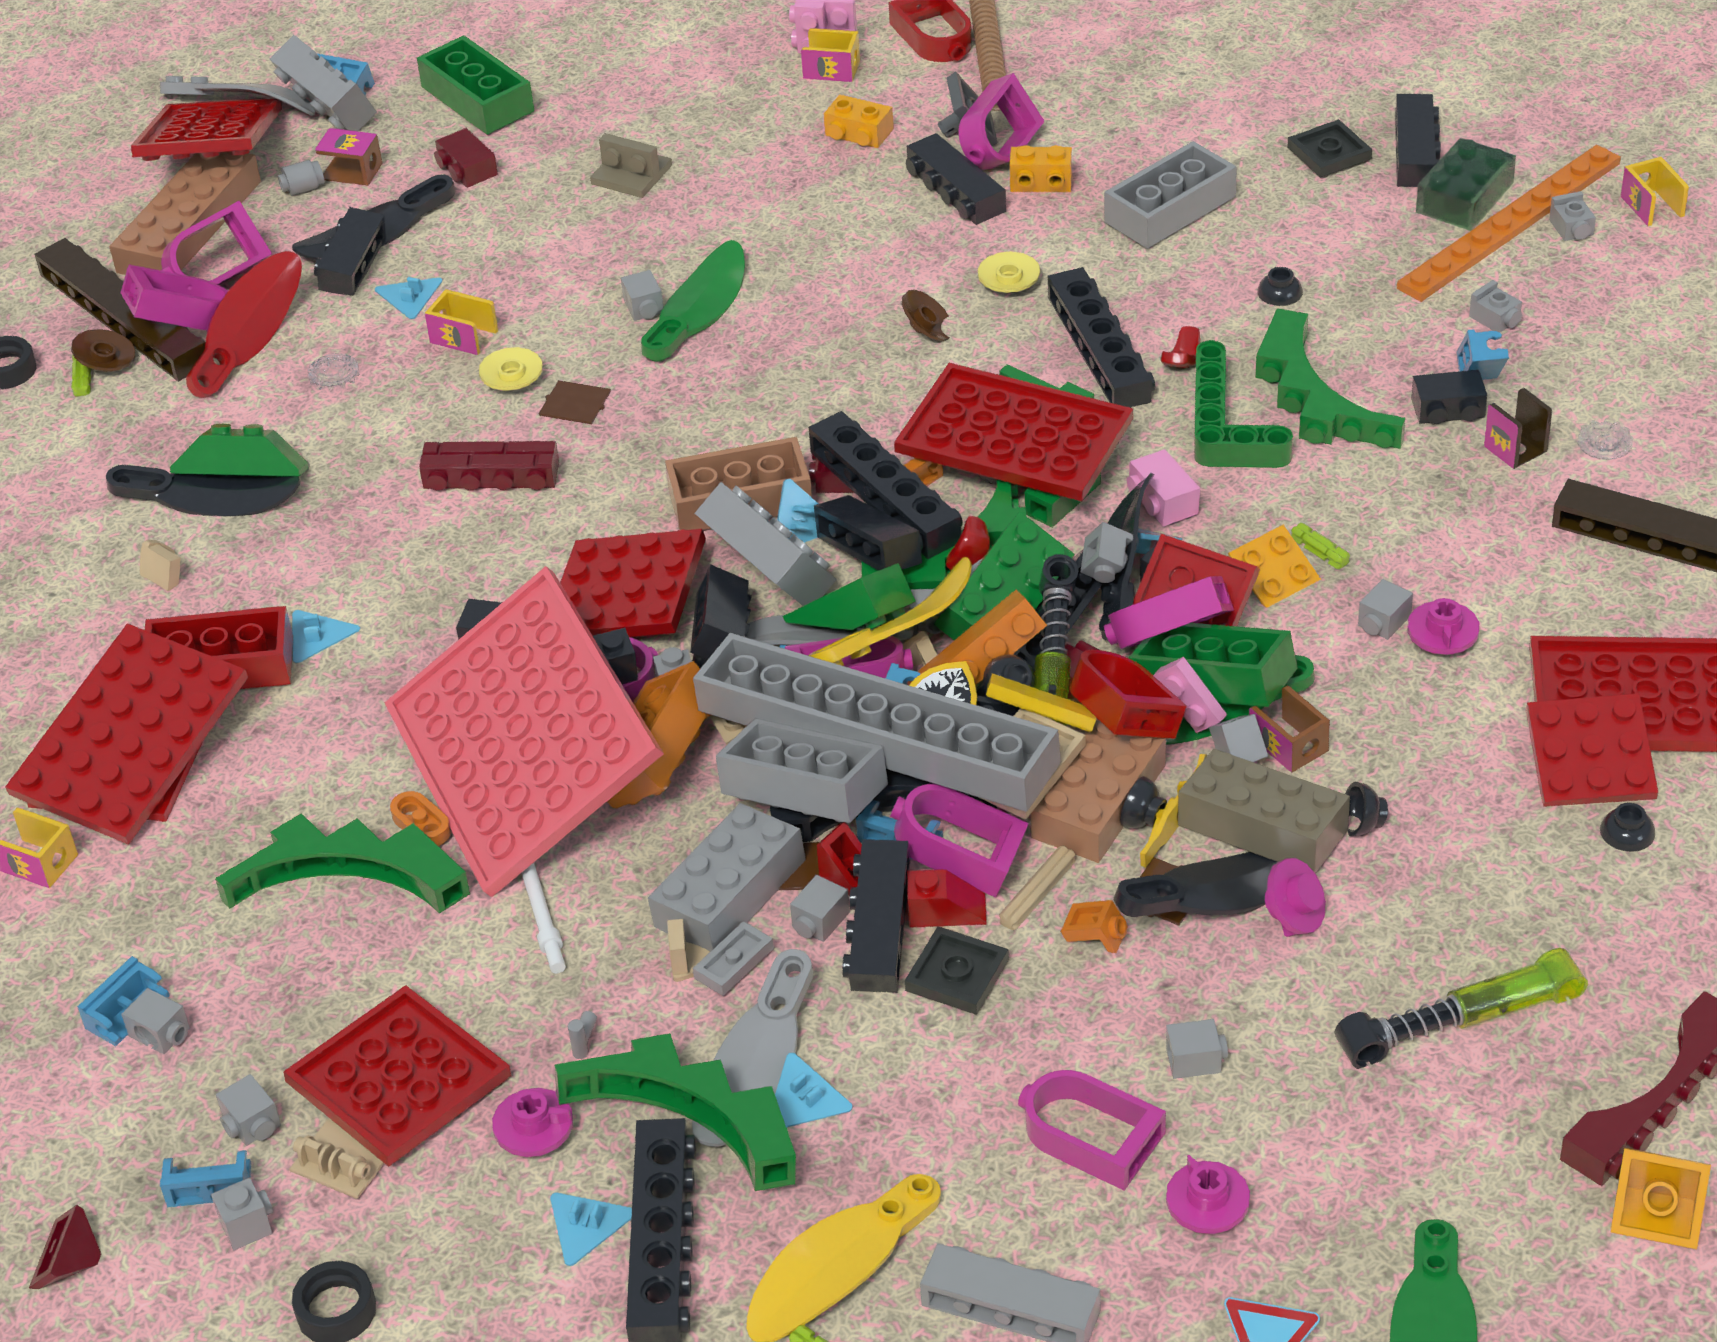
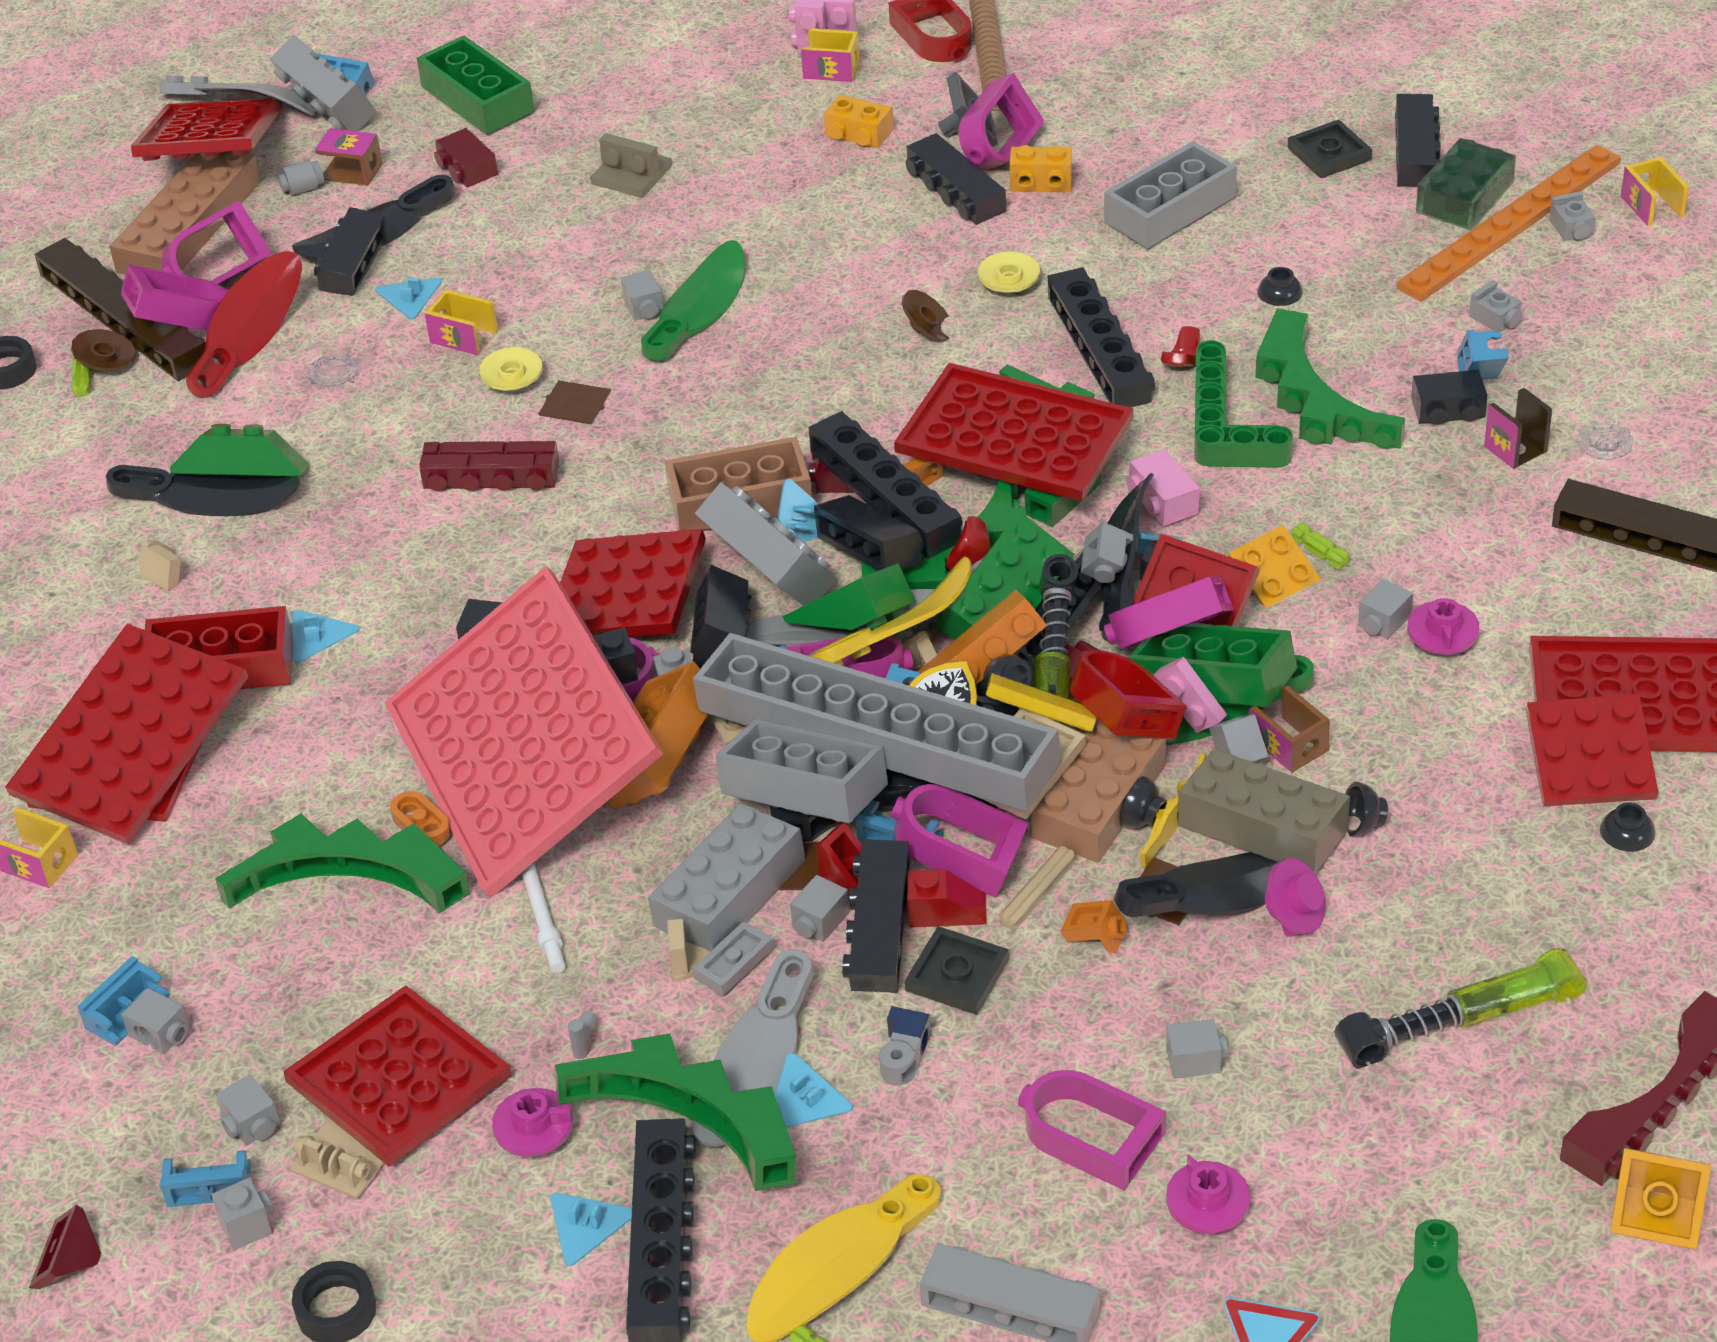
none -> leg [879,1006,931,1086]

